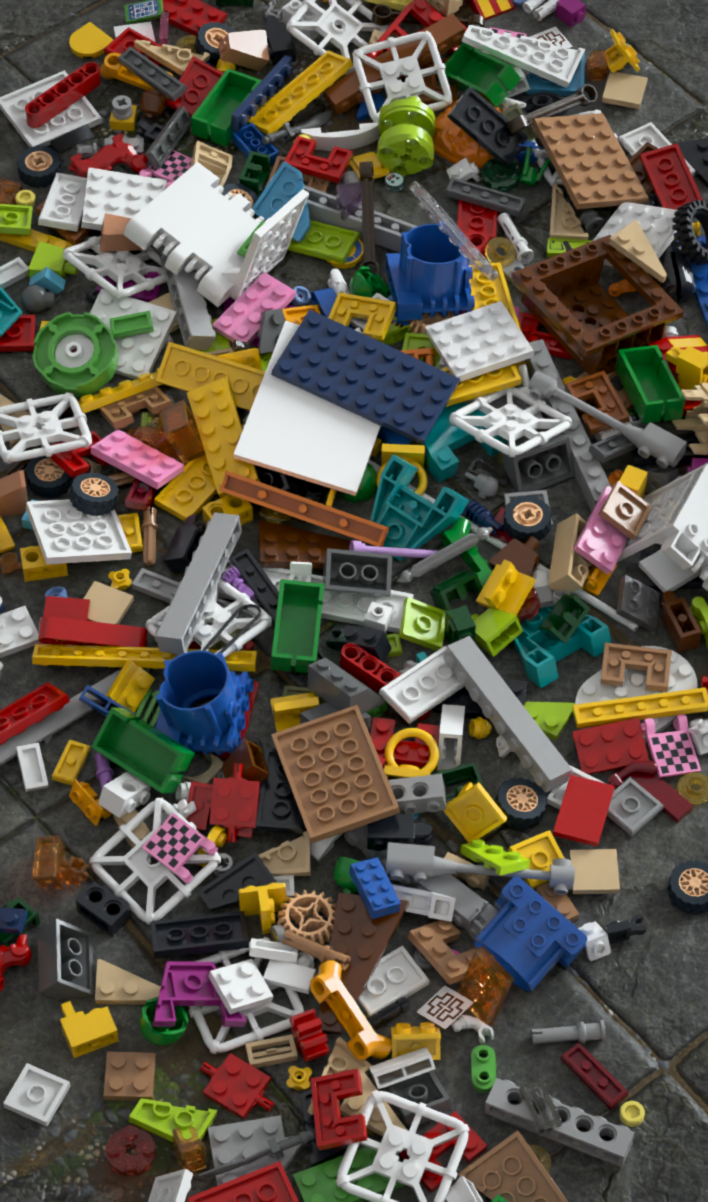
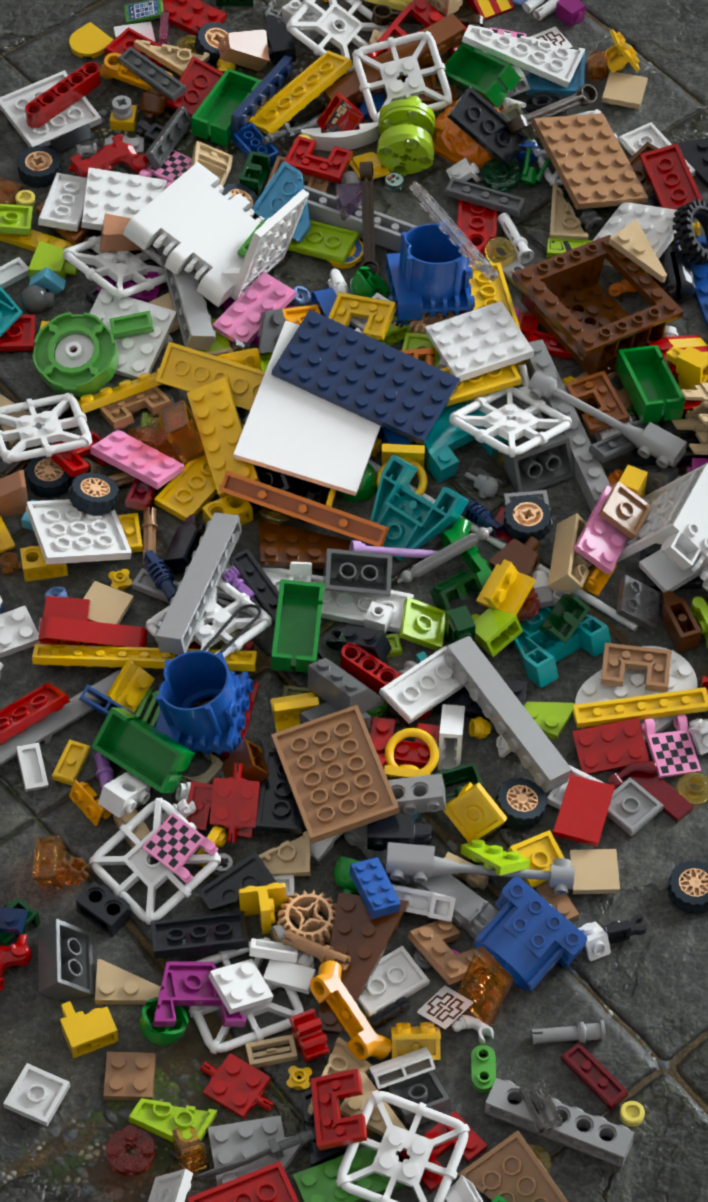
none -> dark blue hinge [144,550,177,602]
none -> red torso [317,92,364,132]

